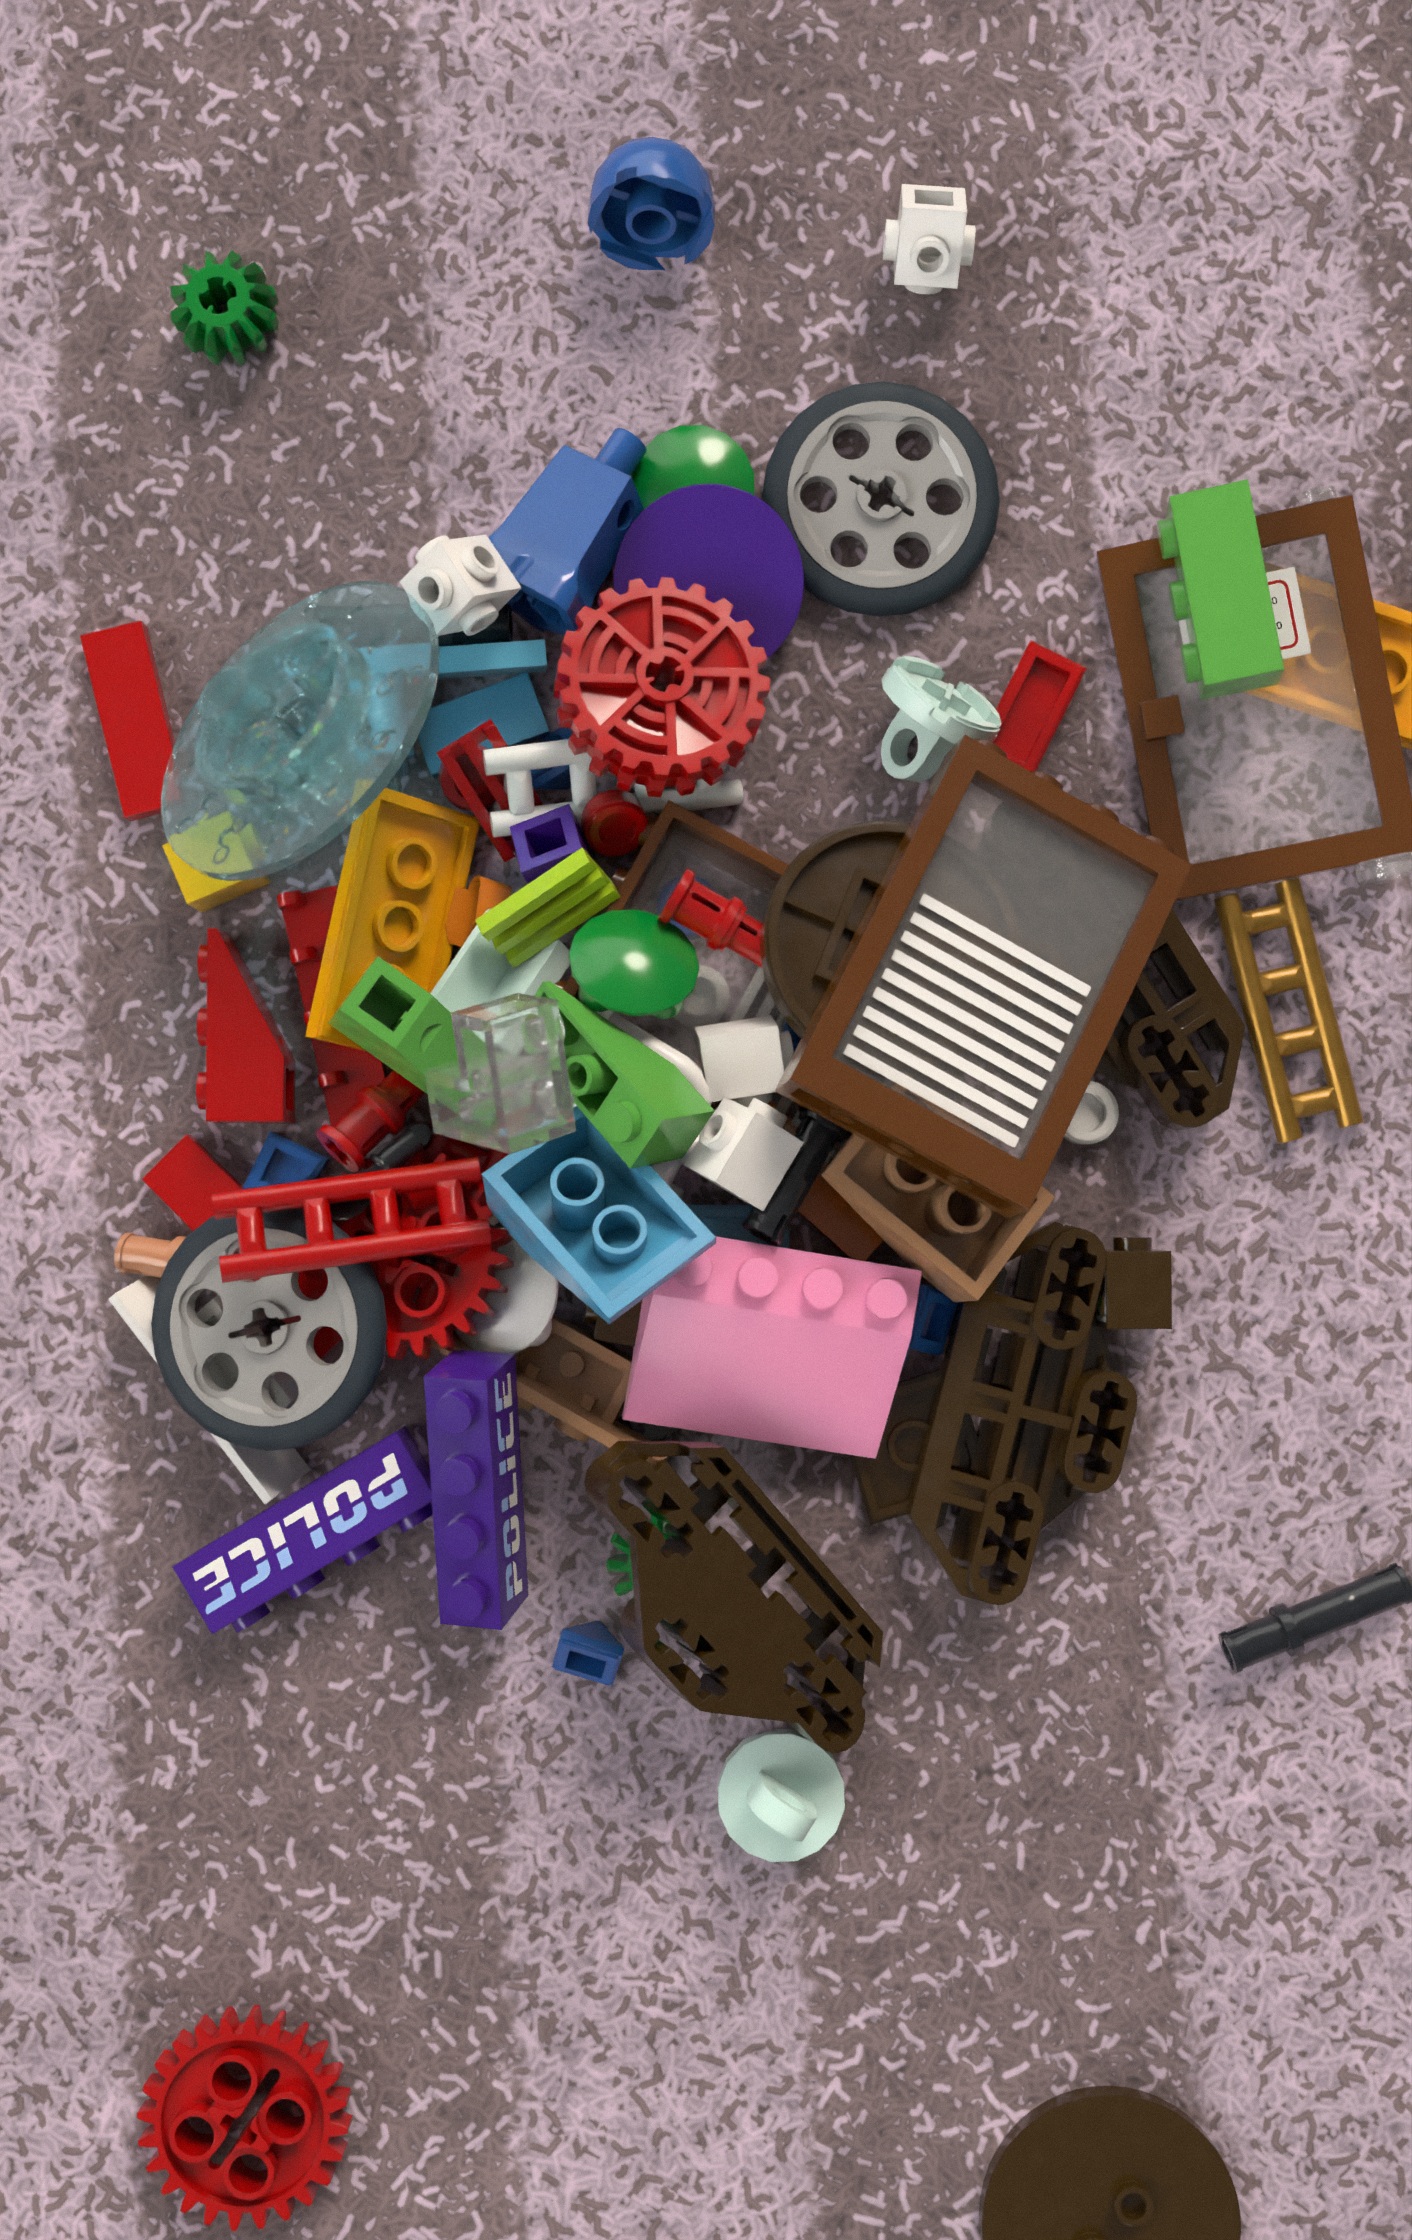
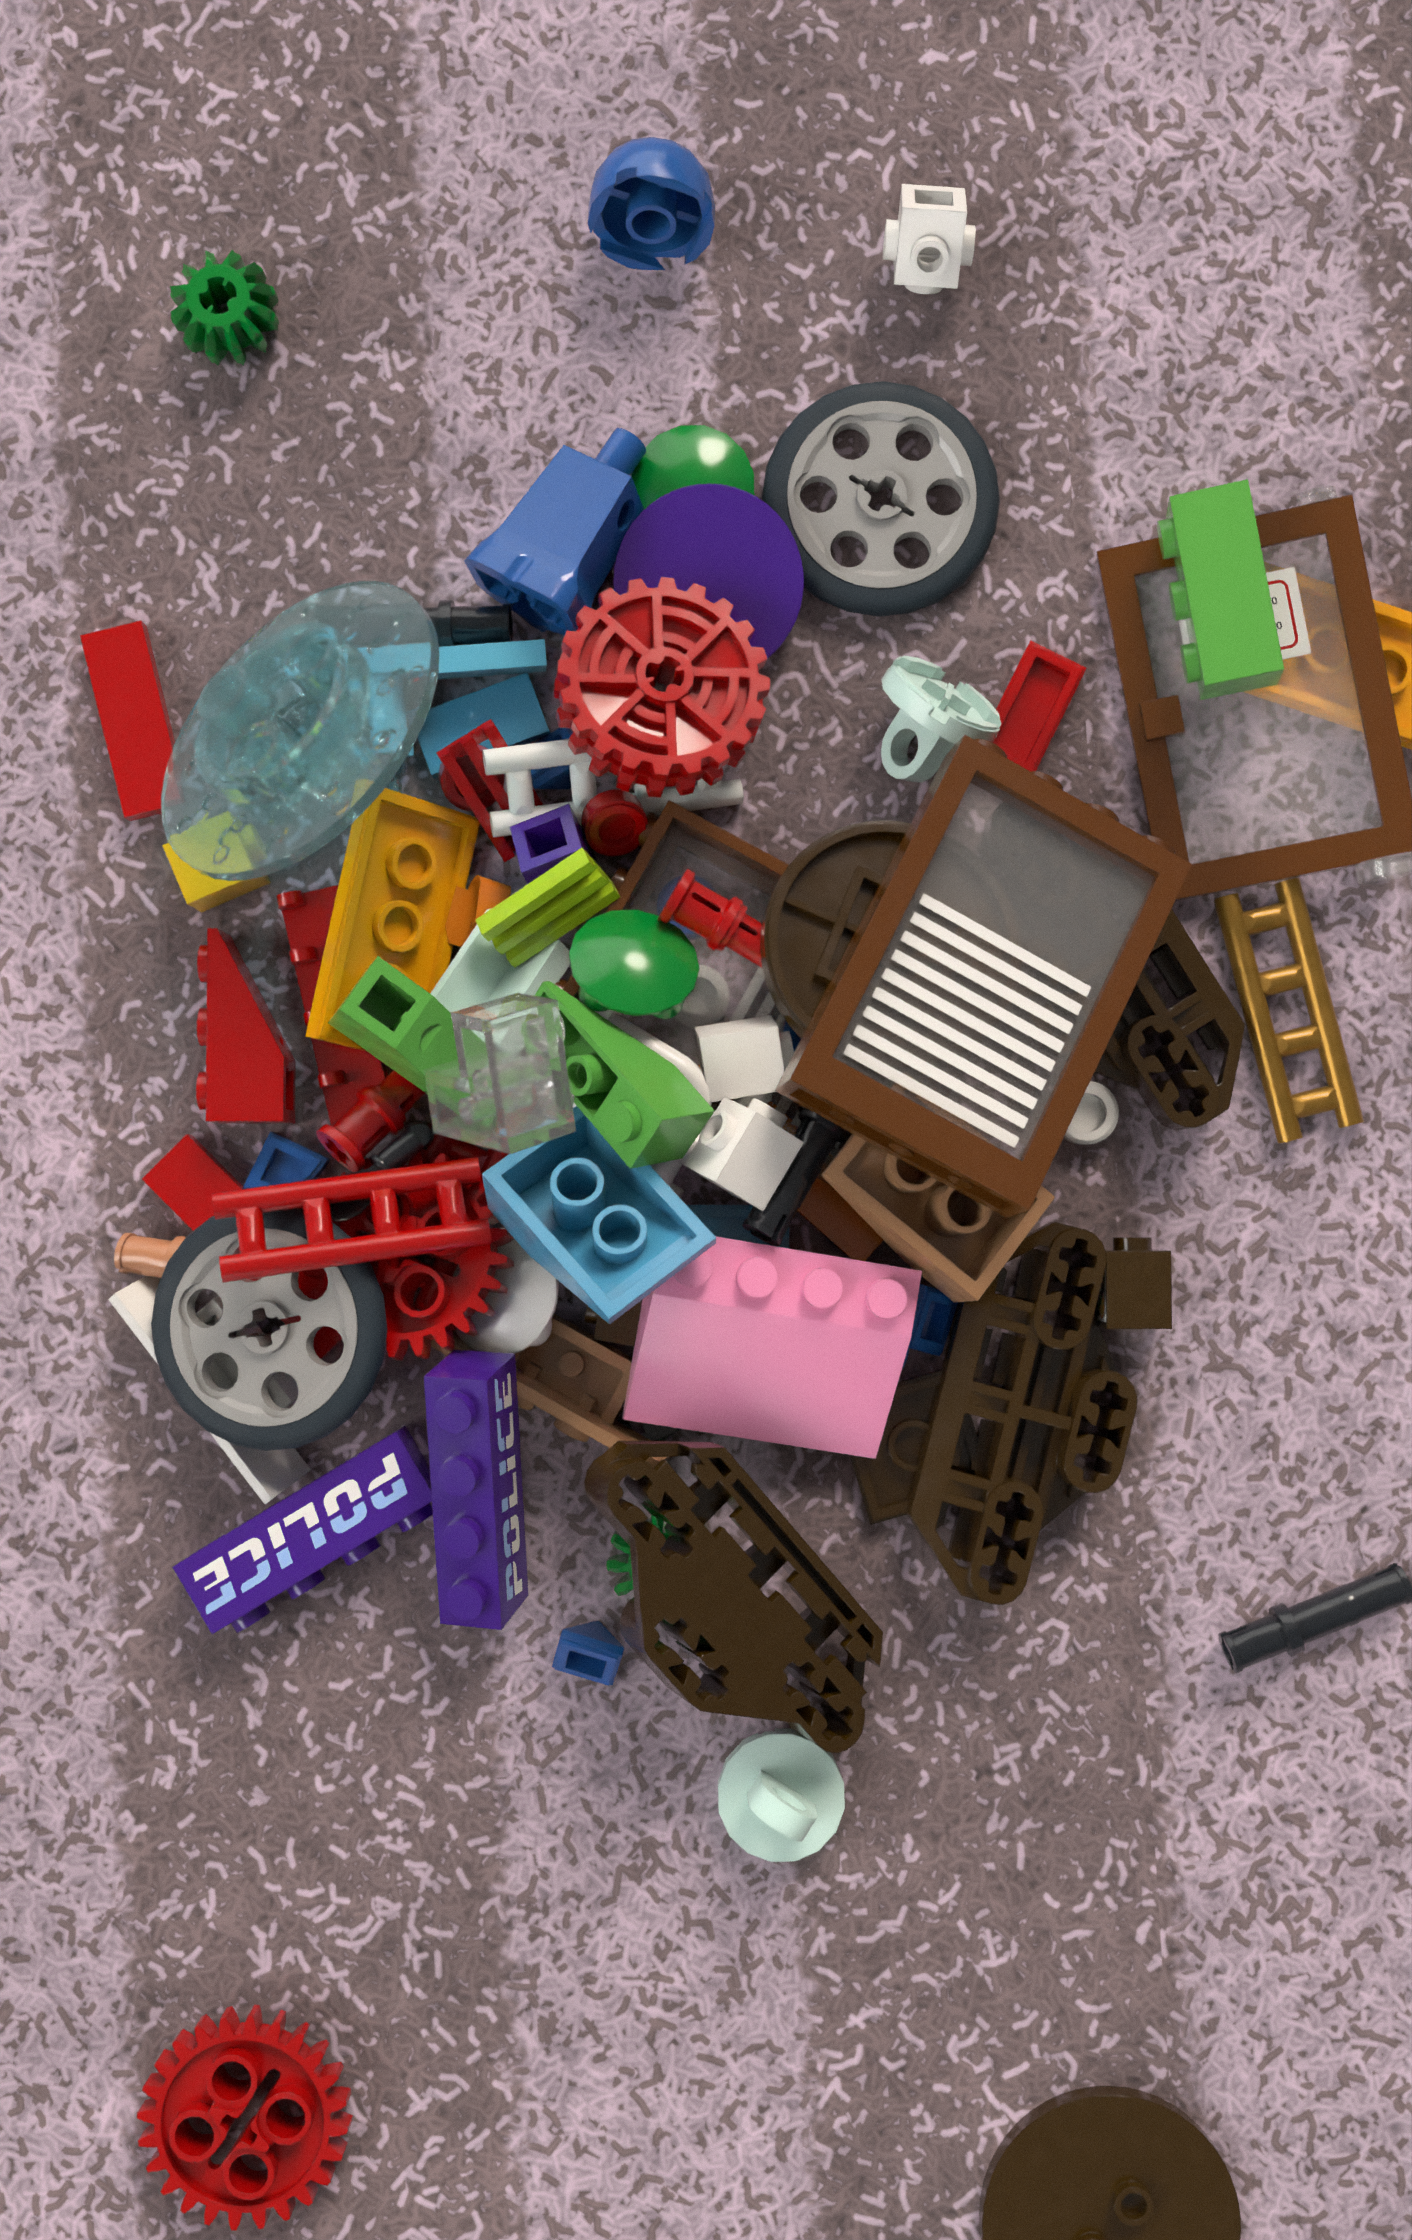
white brick [400,535,521,636] -> none

